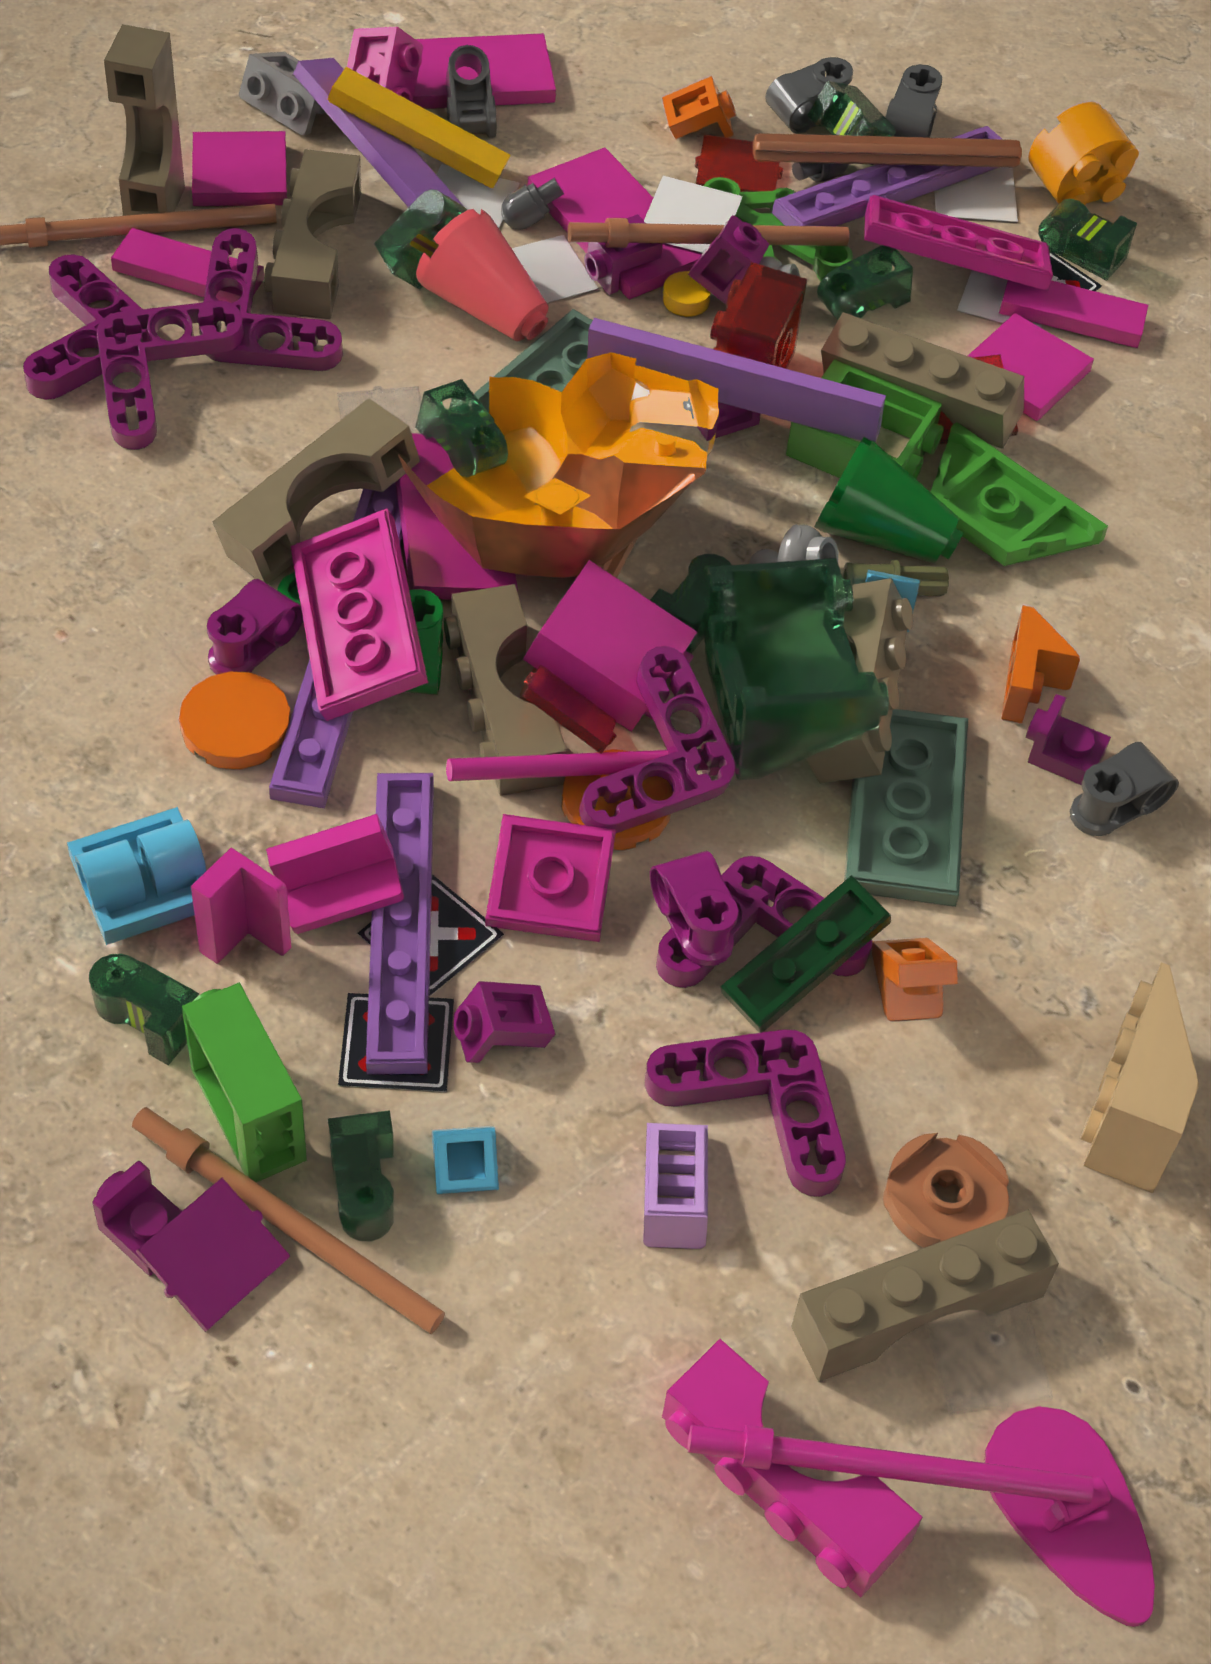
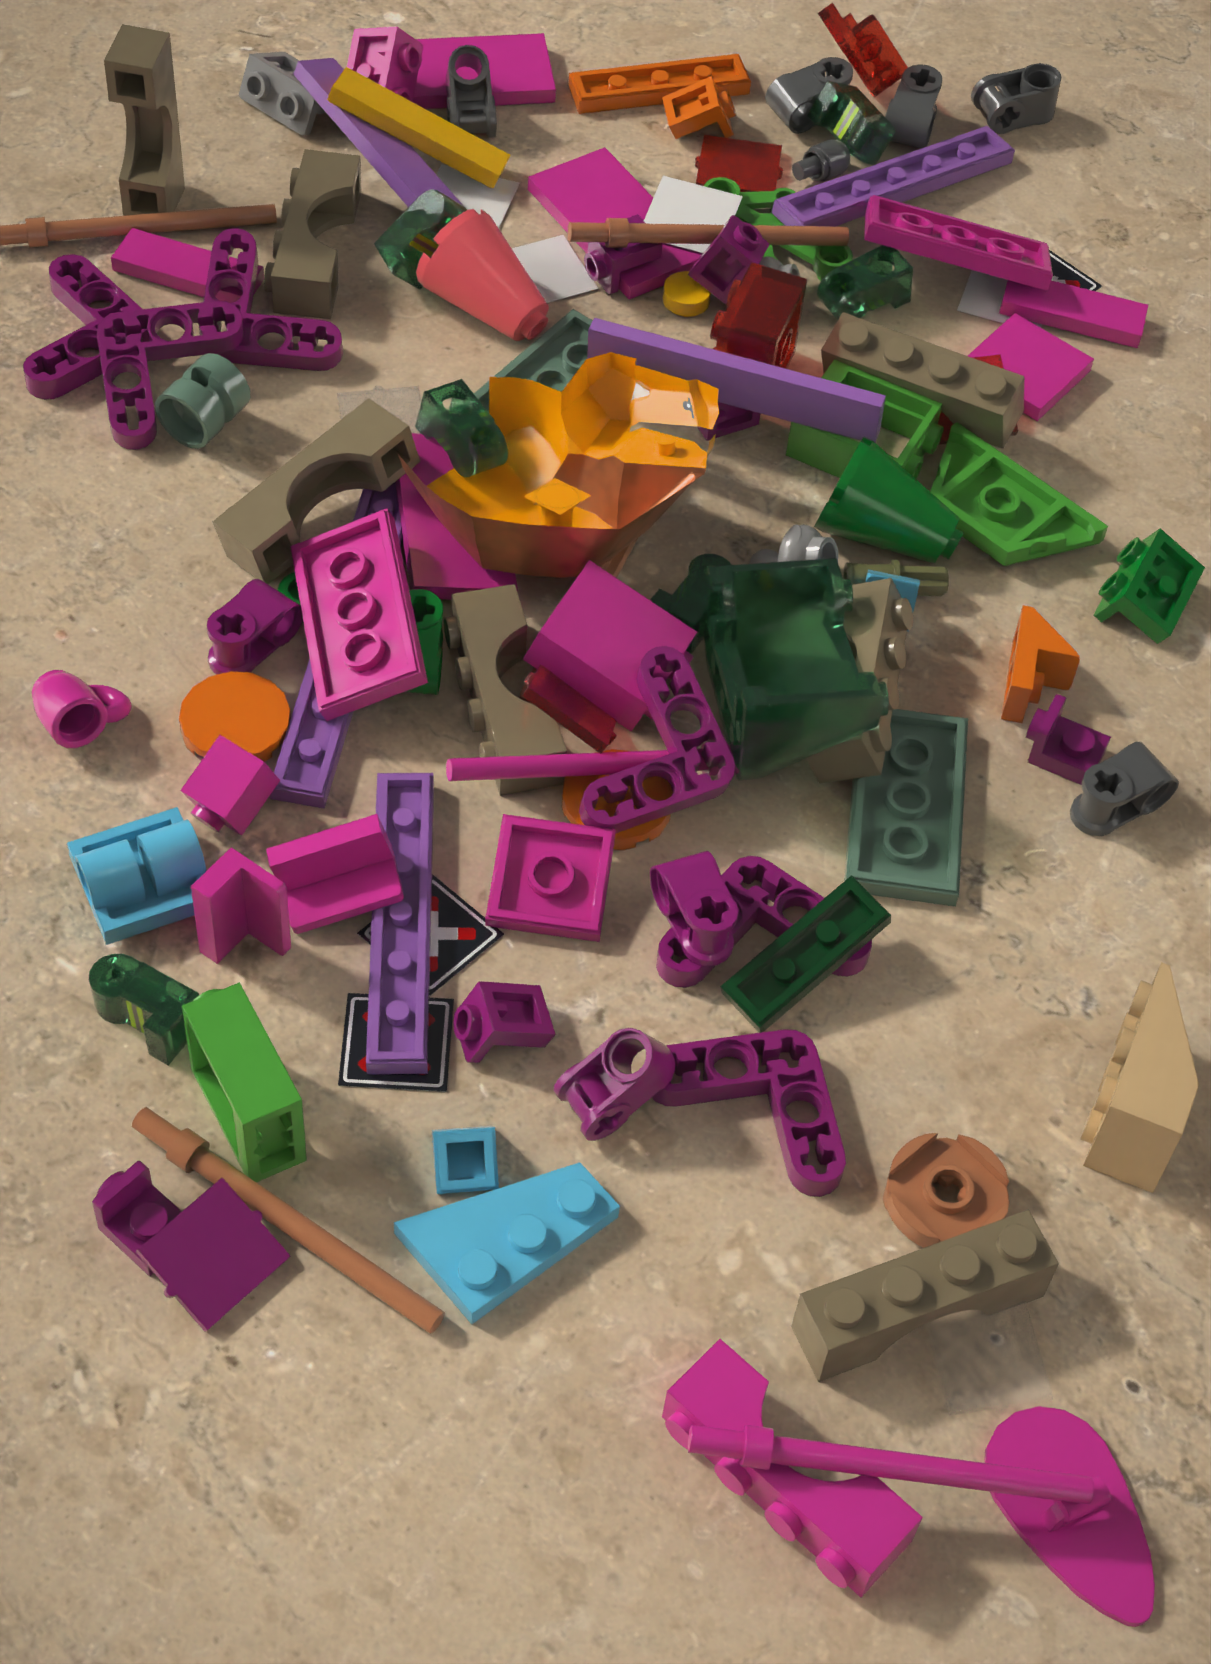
dark pink tile [192,131,287,206] -> none
clear green leg [328,1110,394,1242] -> none
dark grey cylinder [501,177,564,230] -> none
lavender slope [643,1123,708,1249] -> none
nougat axle [753,133,1022,168] -> none
orange slope [872,938,958,1021] -> none
white sticker [934,167,1018,222] -> none
light orange brick [1028,102,1139,214] -> none
clear green leg [1038,199,1137,281] -> none
none -> dark pink piece [32,670,132,748]
none -> sand green wheel [155,353,251,449]
none -> dark pink brick [180,735,280,836]
none -> medium azure wing [394,1162,620,1325]
none -> magenta piece [553,1028,675,1141]
none -> orange tile [568,54,751,114]
none -> clear red bracket [818,3,908,98]
none -> dark grey piece [971,63,1062,134]
none -> green bracket [1093,528,1205,644]

